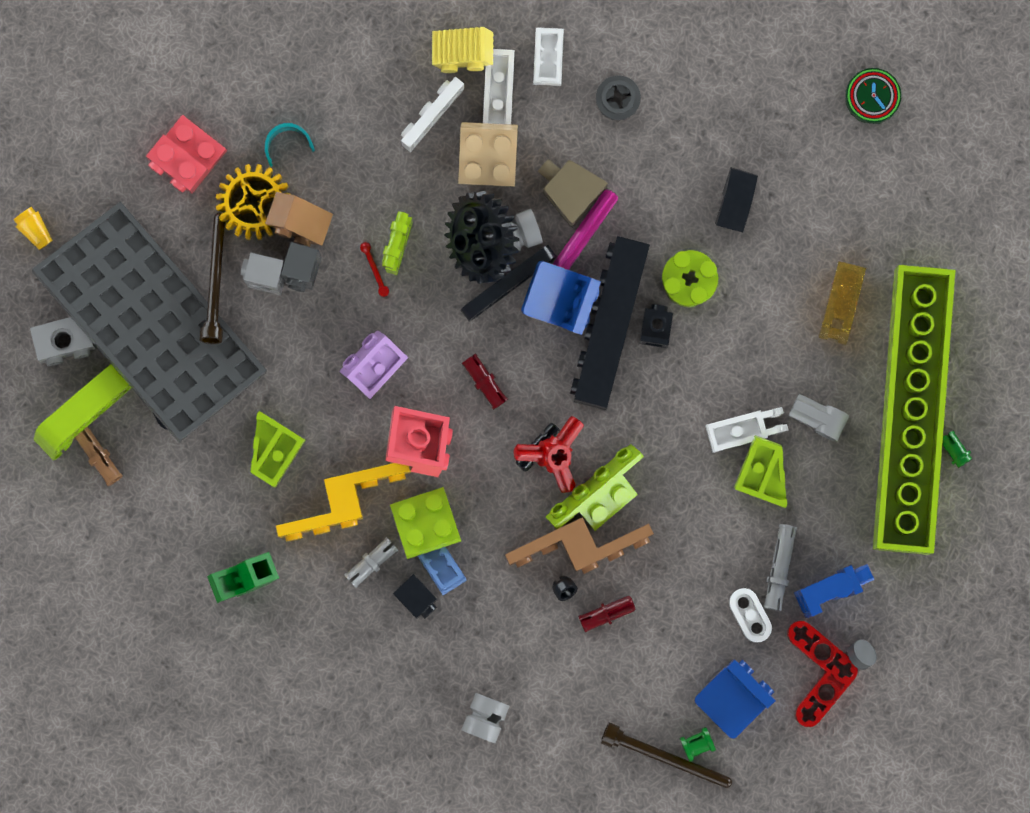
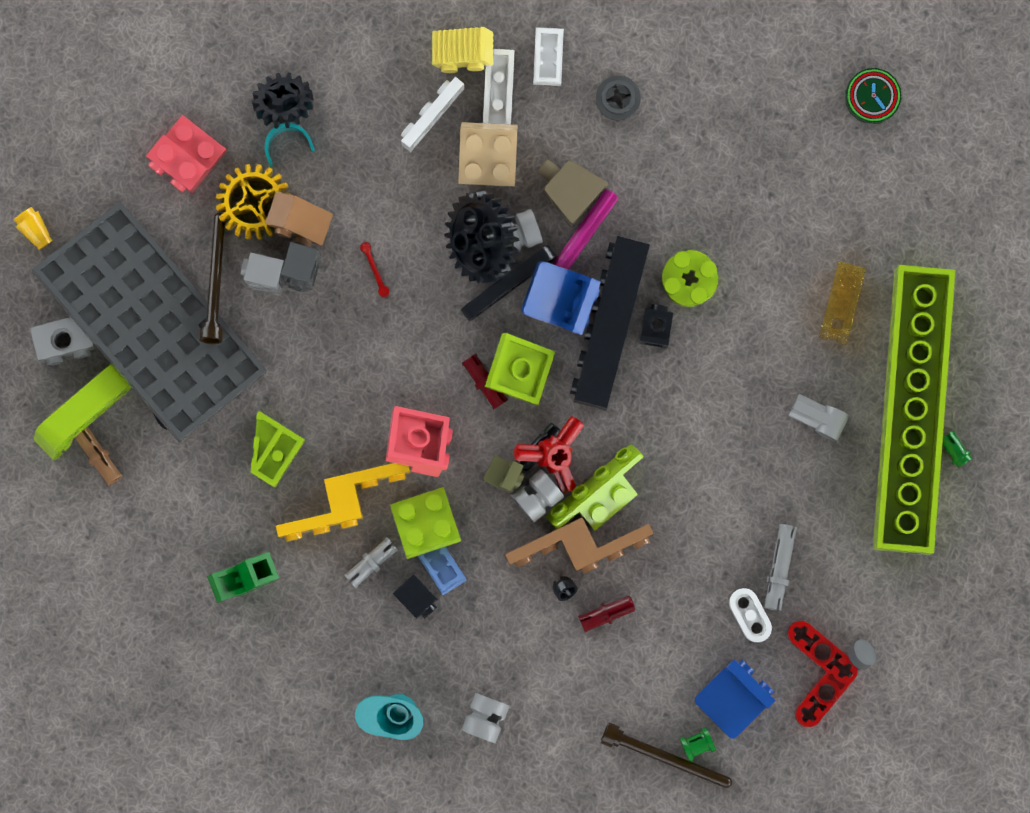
lavender bracket [340,331,408,399] -> none
lime plate [382,211,413,275] -> none
white hinge [705,407,789,453] -> none
black slope [715,167,758,233] -> none
lime wing [734,435,787,508] -> none
blue hips [794,564,874,618] -> none
none -> black gear [252,72,314,129]
none -> teal piece [355,694,423,740]
none -> olive bracket [483,456,525,493]
none -> lime plate [485,333,555,405]
none -> light grey wheel [511,469,564,522]

